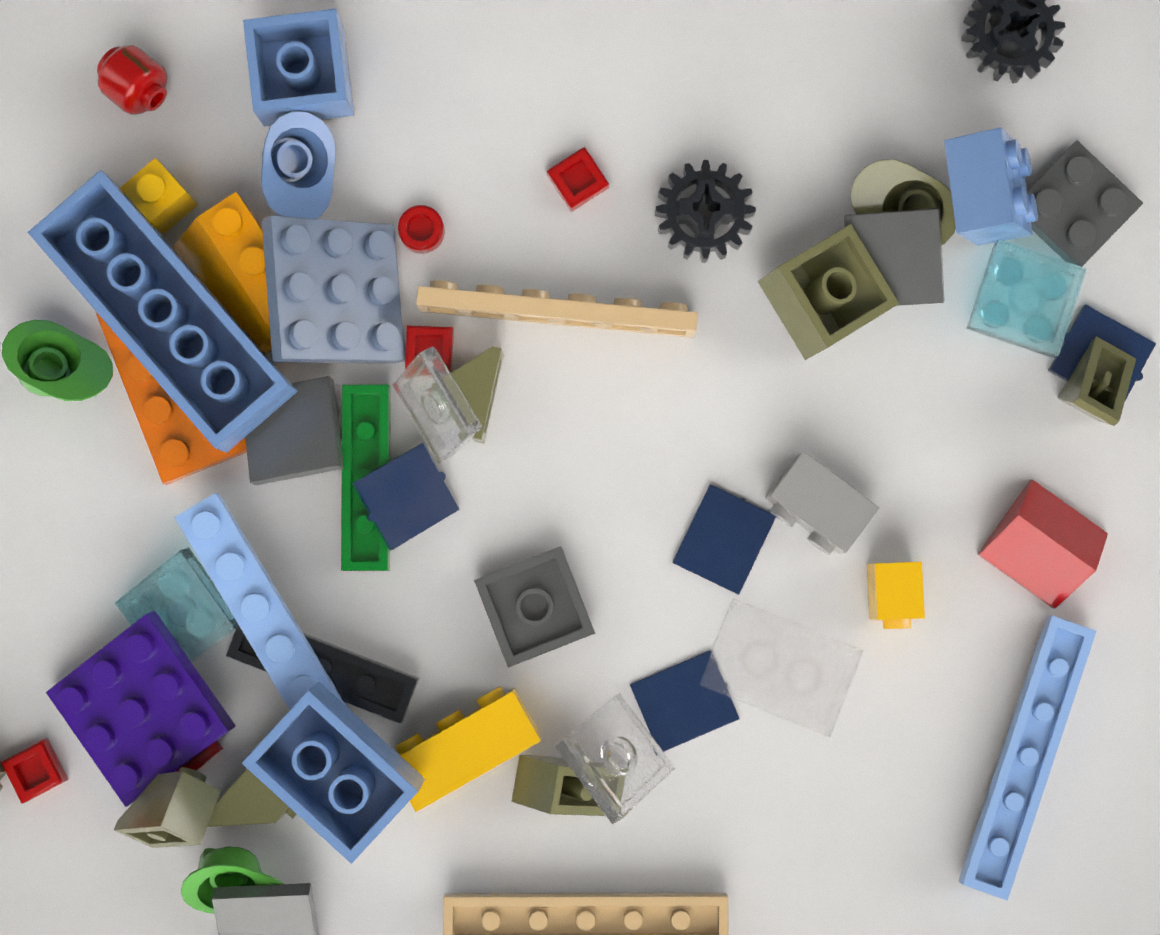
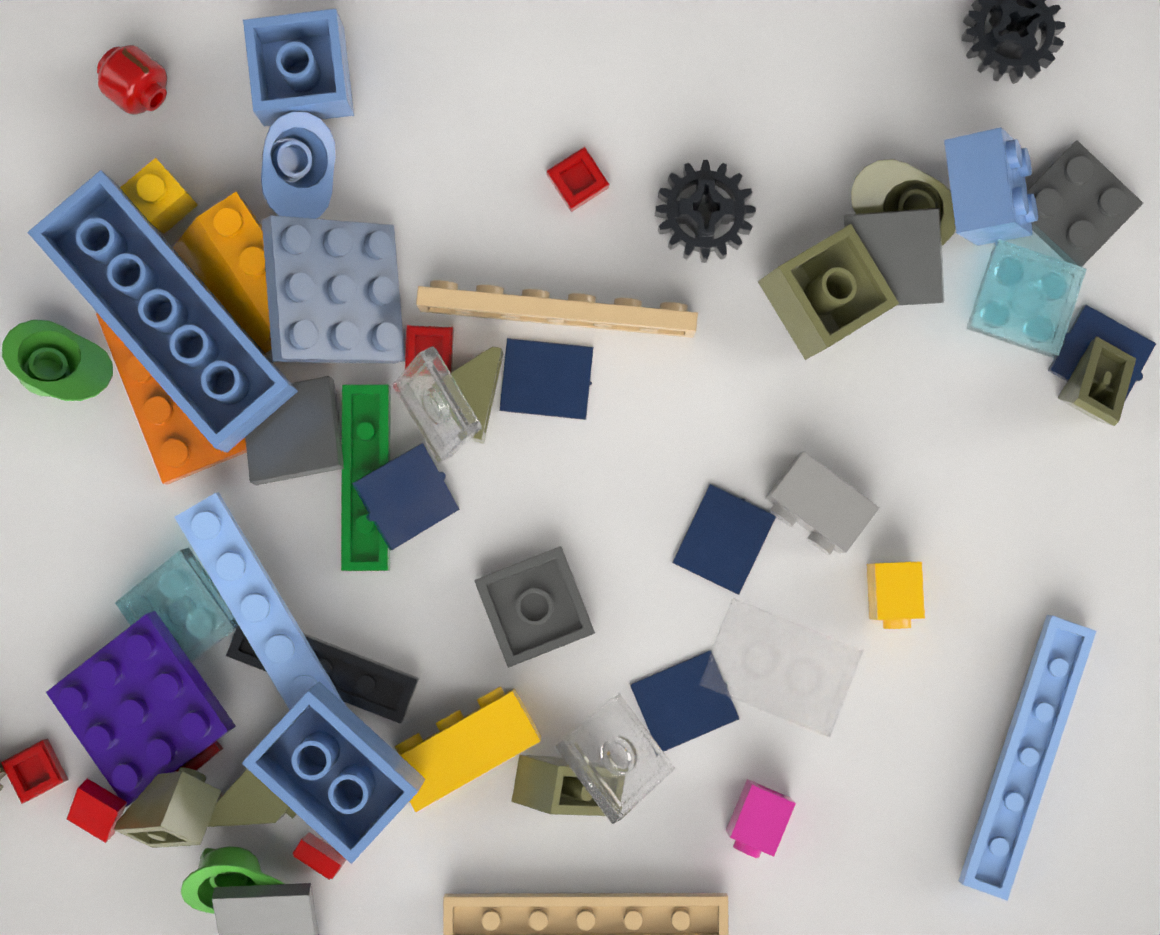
red tile [398,205,445,254] -> none
slope [978,479,1108,609] -> none
none -> red tile [66,778,127,843]
none -> red tile [292,832,346,880]
none -> dark blue window [499,338,594,420]
none -> dark pink brick [726,779,796,858]

